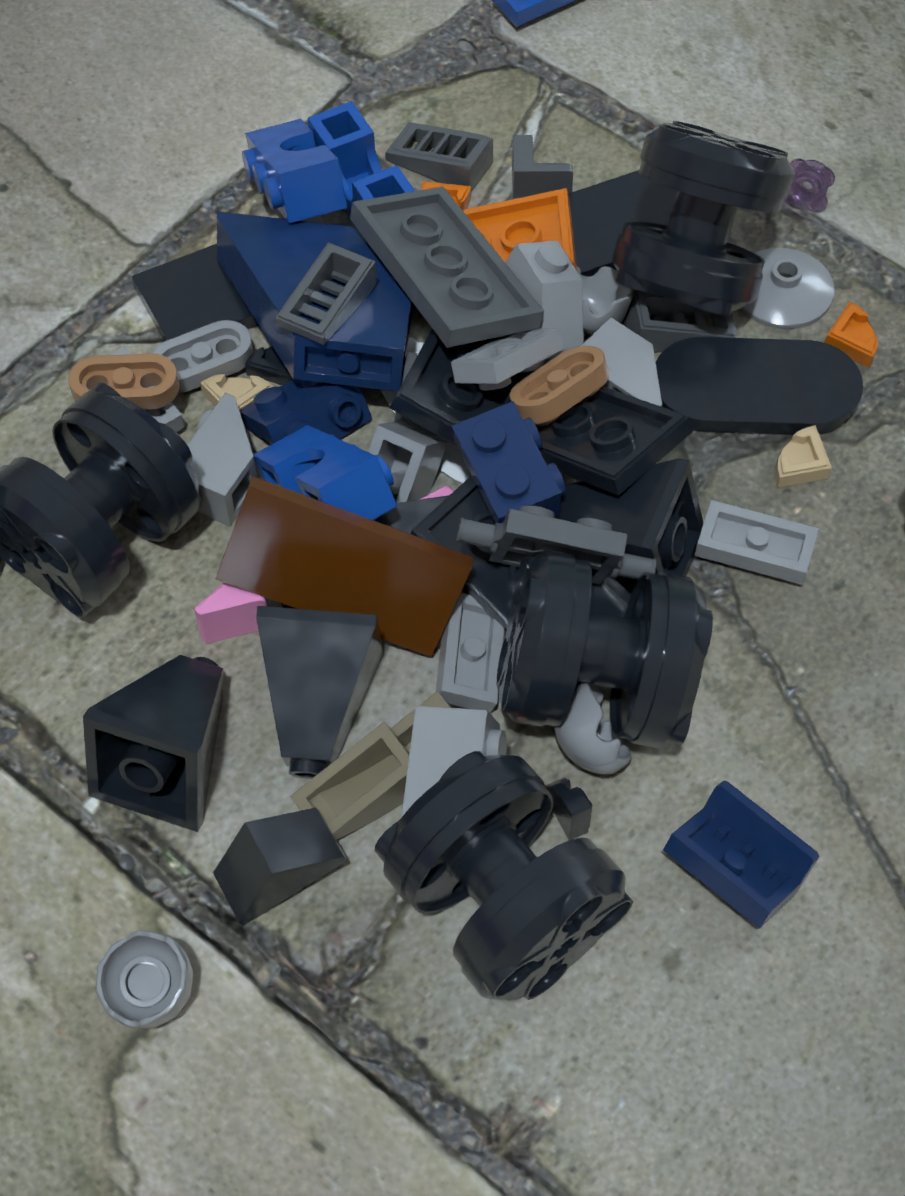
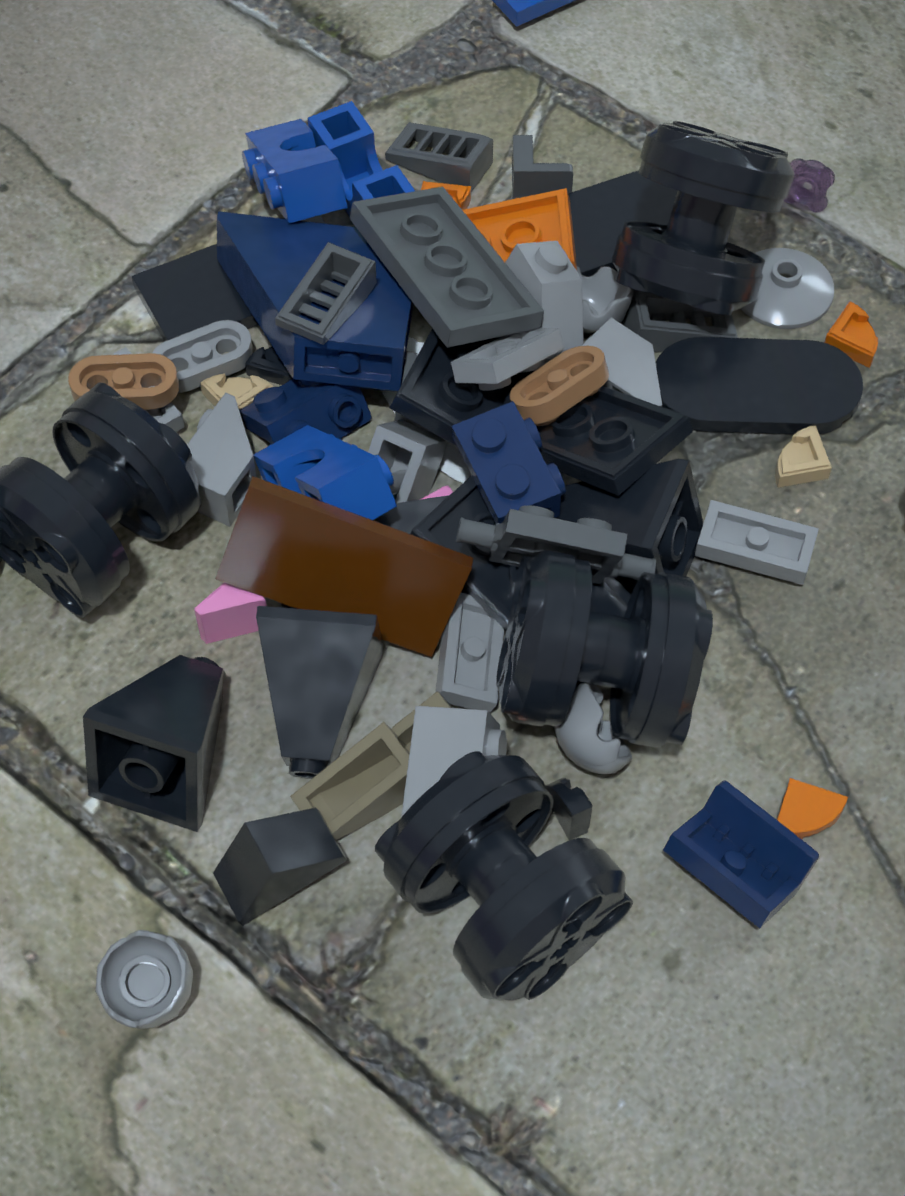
none -> orange tile [777,778,848,839]

